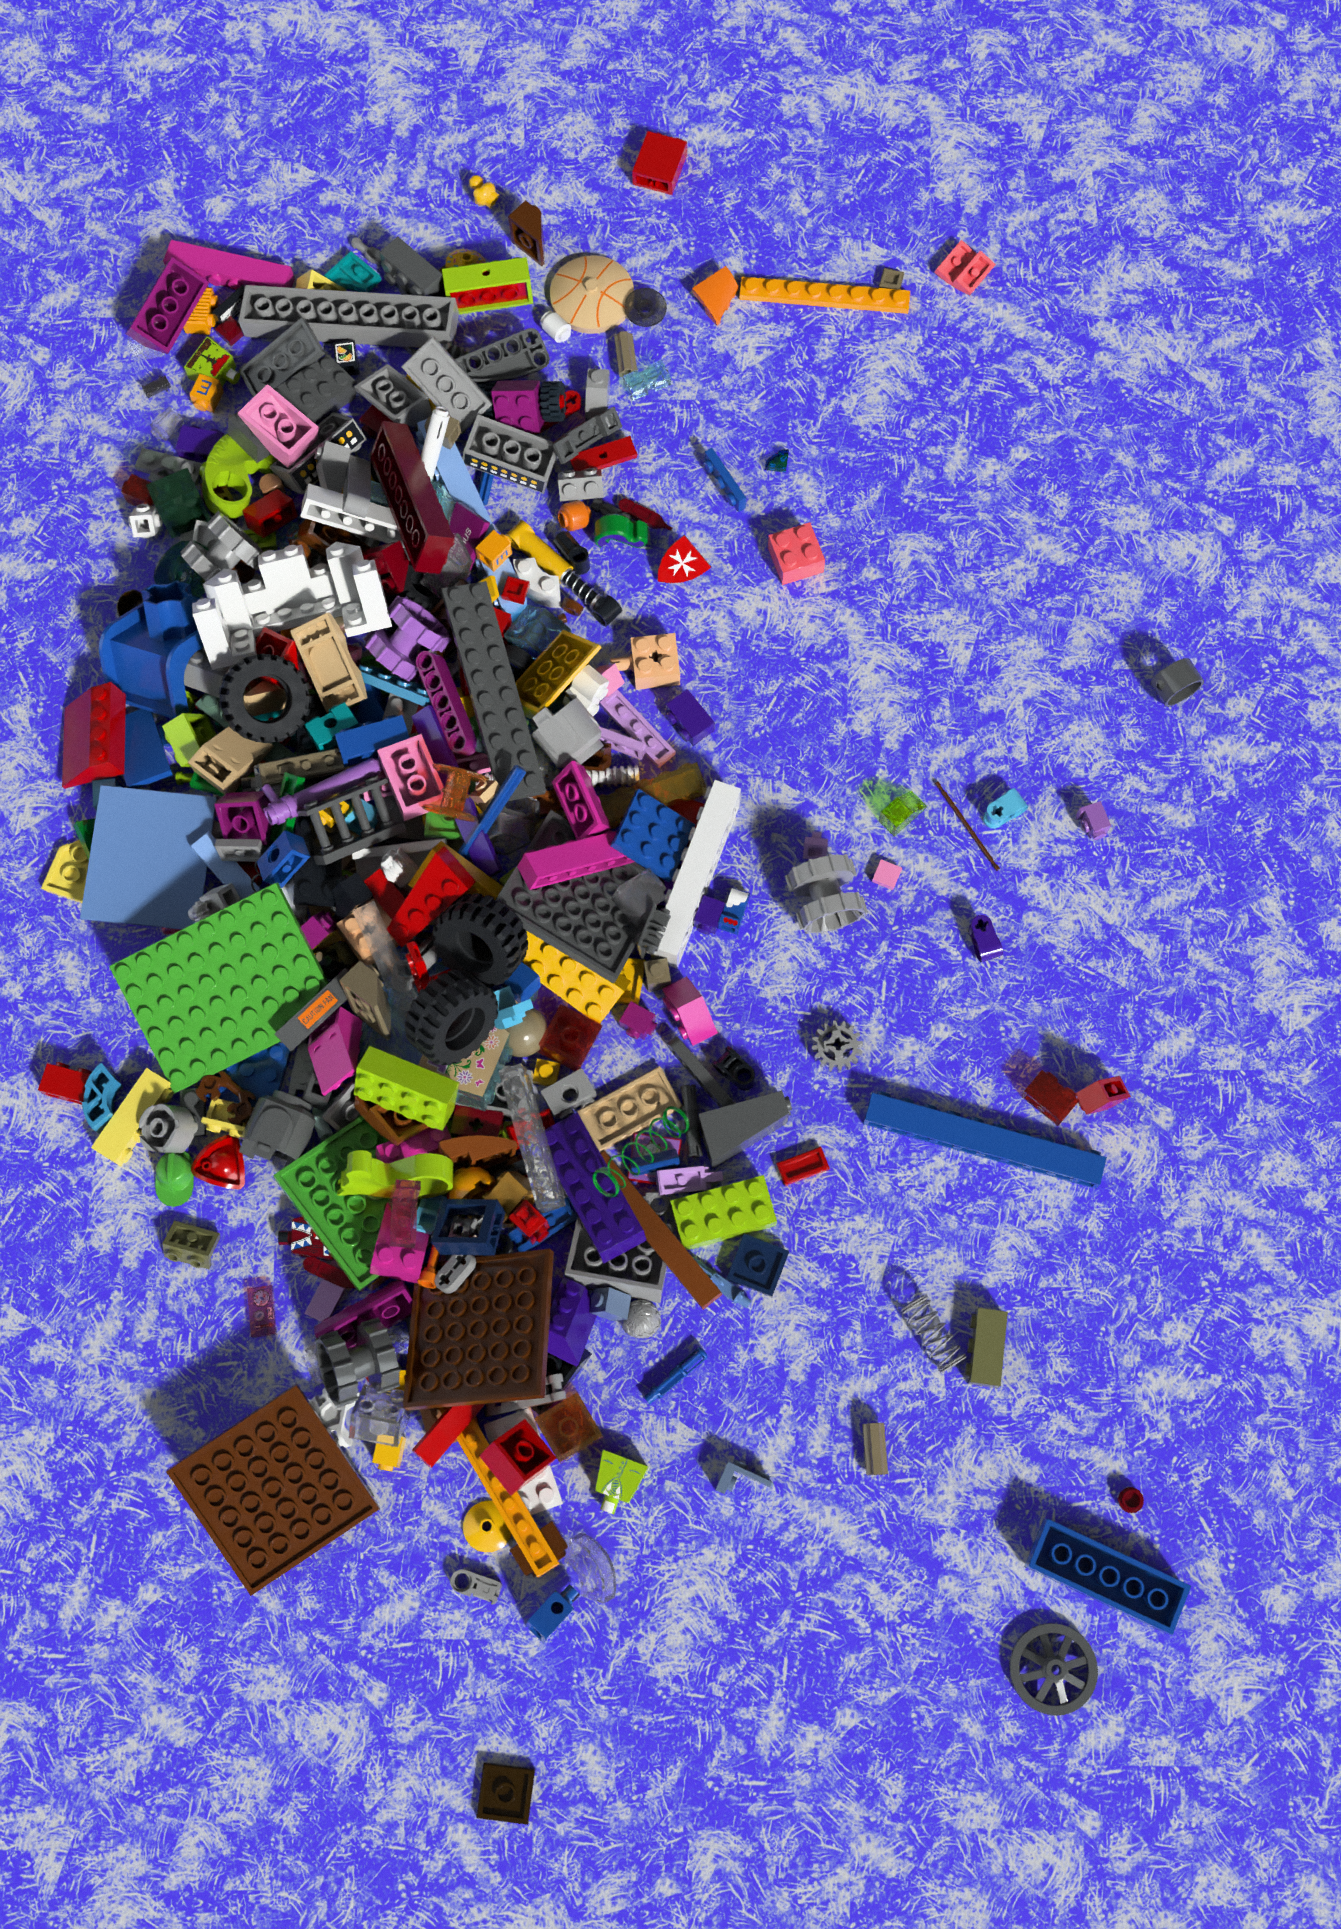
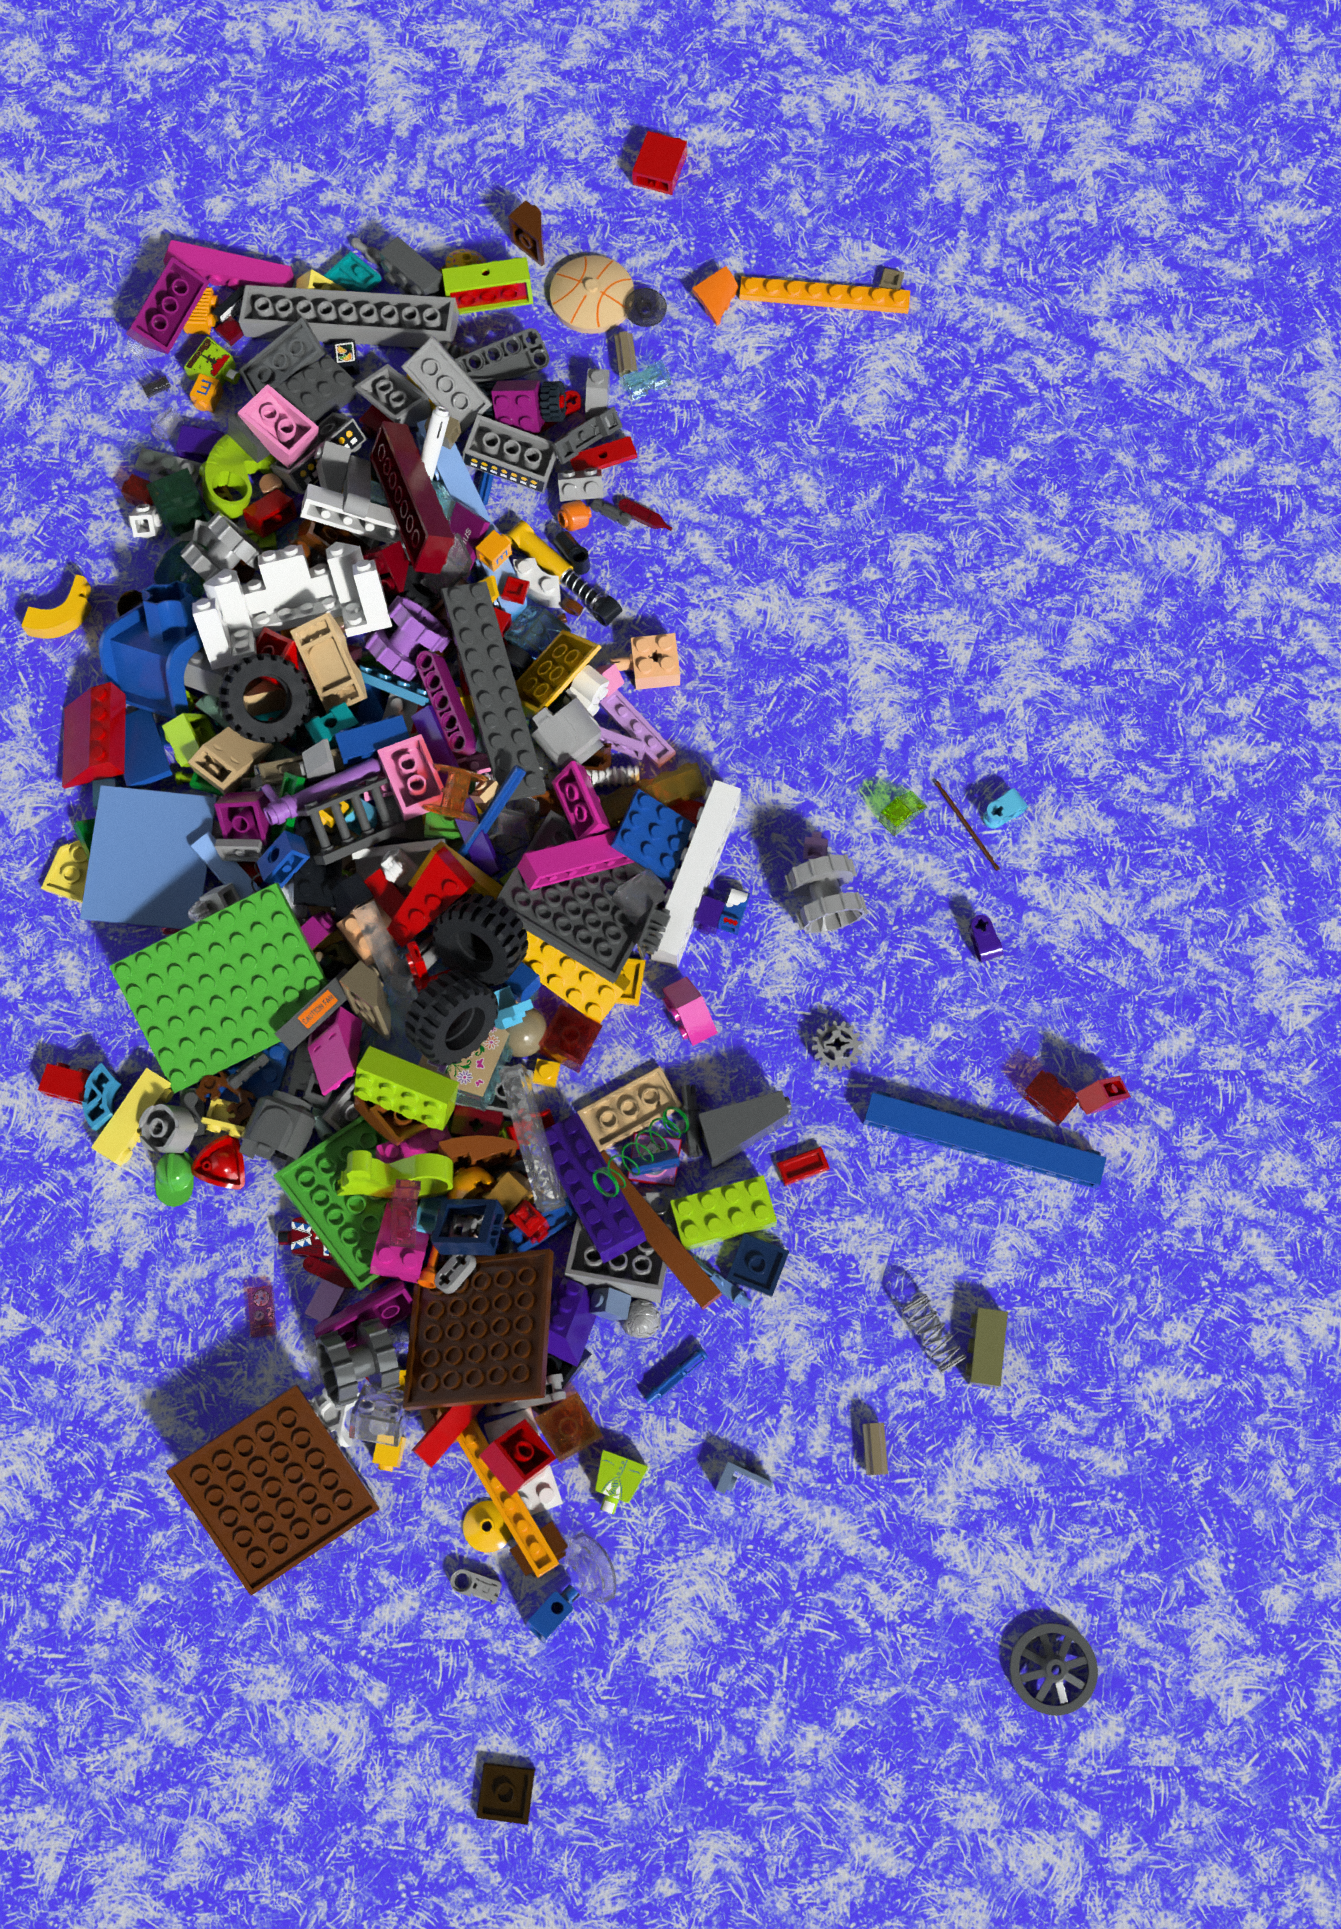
olive bracket [162,1221,220,1269] -> none
yellow animal [469,175,500,208] -> none
white brick [540,311,571,343] -> none
light grey brick [540,1068,597,1120] -> none
green animal [594,514,648,548] -> none
magenta brick [619,1001,657,1040] -> none
dark tan brick [644,958,671,992] -> none
lavender hinge [655,1166,723,1196] -> none
red shield [657,534,711,583] -> none
dark purple brick [665,689,715,746] -> none
dark grey beam [666,1036,735,1108] -> none
blue plate [703,448,746,512] -> none
black piece [711,1046,755,1091] -> none
tile [765,449,789,473] -> none
coral brick [768,522,825,585] -> none
bright pink tile [872,859,902,890] -> none
coral slope [934,240,996,295] -> none
blue brick [1024,1519,1191,1635] -> none
medium lavender brick [1075,801,1111,840] -> none
dark red plate [1118,1487,1144,1513] -> none
dark grey piece [1151,658,1204,707] -> none
none -> yellow arch [21,575,92,639]
none -> dark grey axle [226,1051,269,1089]
none -> light grey slope [299,739,336,783]

